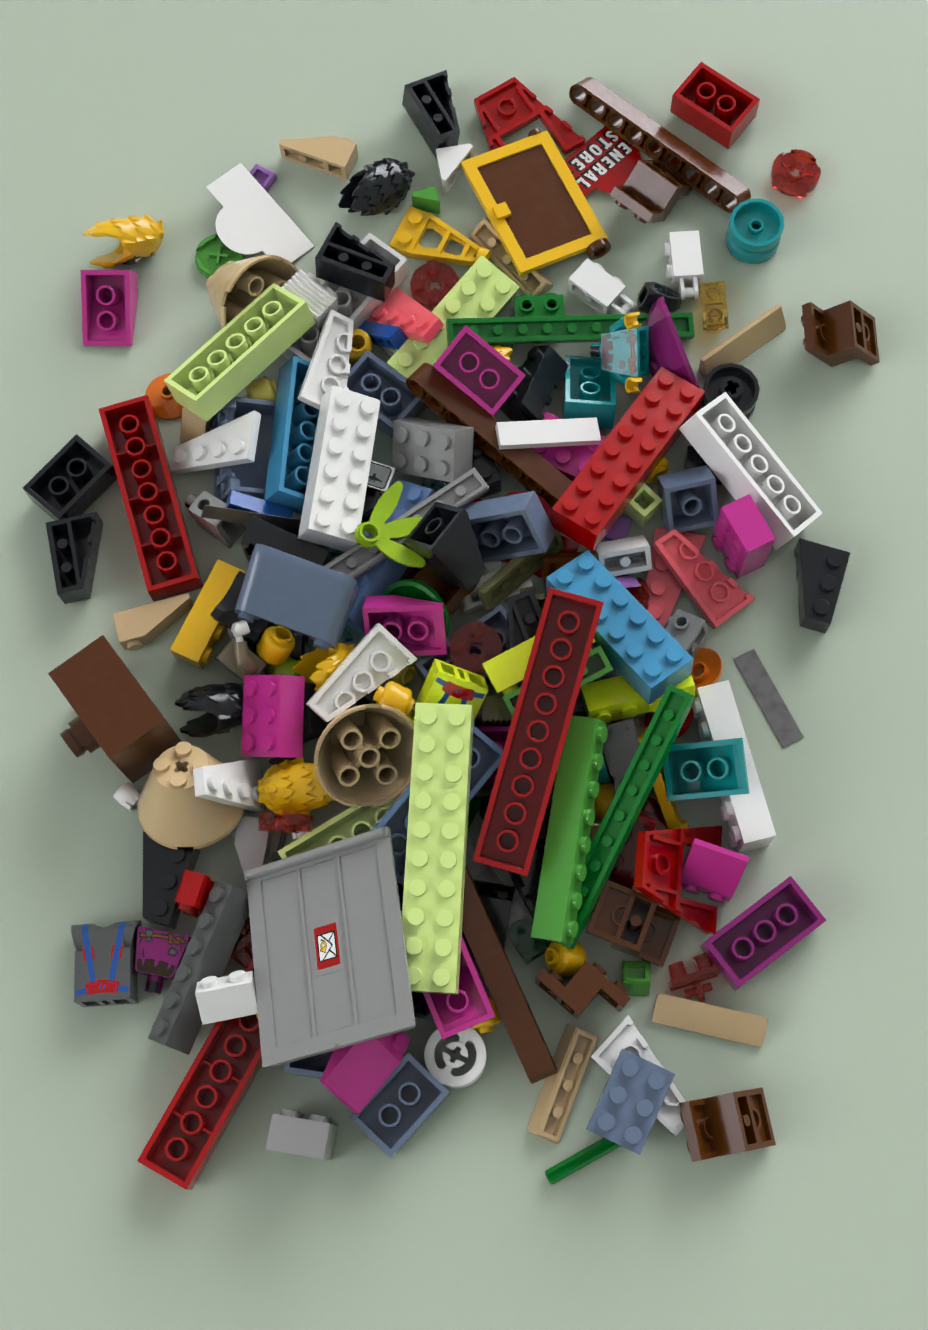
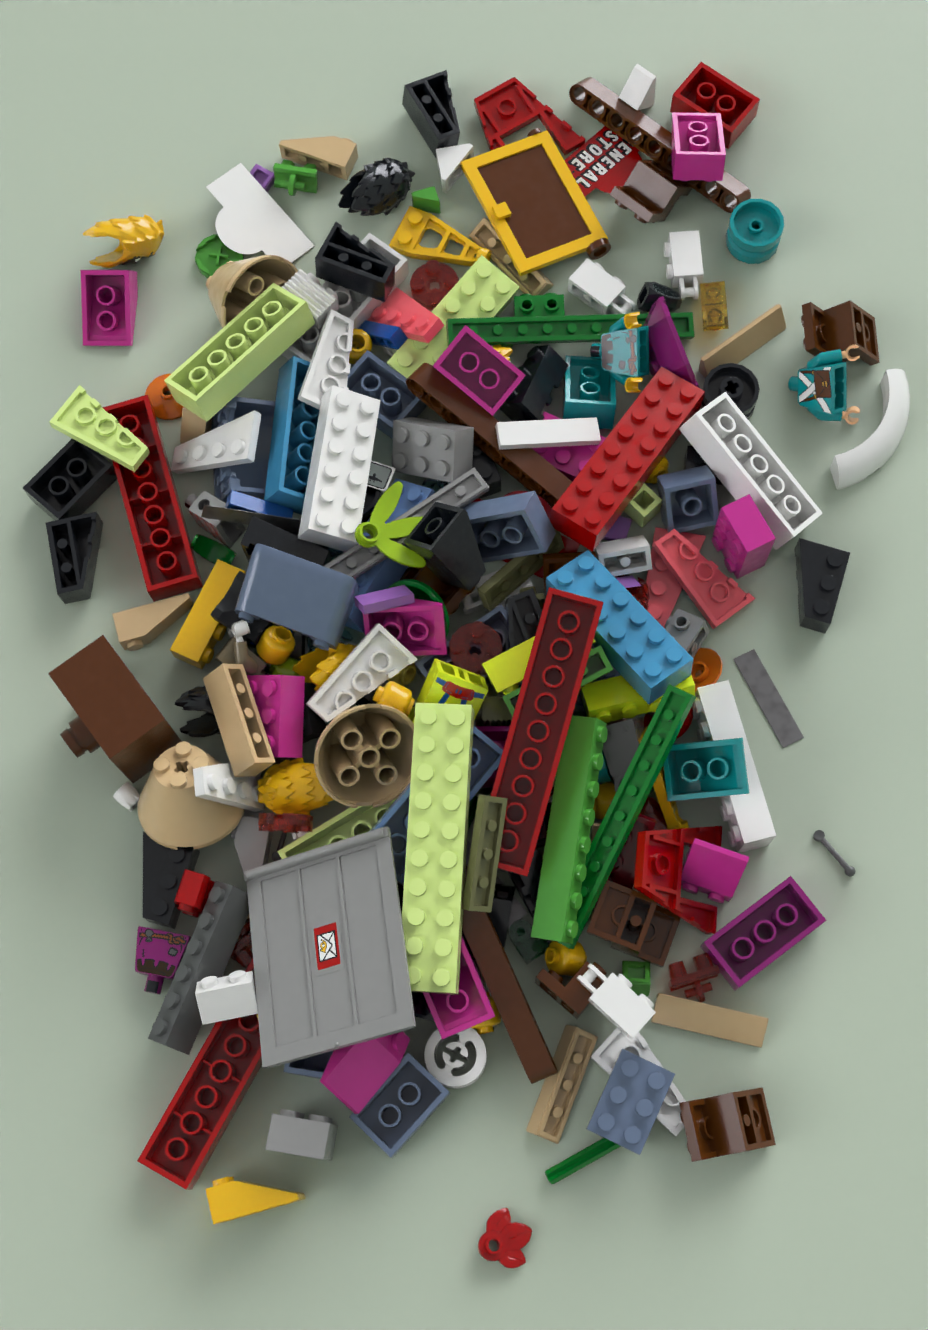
dark grey piece [71,920,142,1007] -> none
light yellow head [242,376,277,401] -> none
clear red plate [771,149,821,198] -> none
none -> yellowish green wing [49,385,150,472]
none -> green helmet [191,534,237,565]
none -> tan brick [203,663,275,777]
none -> yellow slope [206,1176,305,1224]
none -> bright green hips [273,160,318,196]
none -> medium lavender tile [354,585,415,615]
none -> olive plate [462,794,508,912]
none -> red plate [478,1208,532,1268]
none -> white brick [577,963,656,1040]
none -> white slope [619,64,656,111]
none -> dark pink slope [672,112,726,182]
none -> teal torso [788,345,860,425]
none -> dark grey hinge [813,830,855,877]
none -> white brick [830,369,910,490]

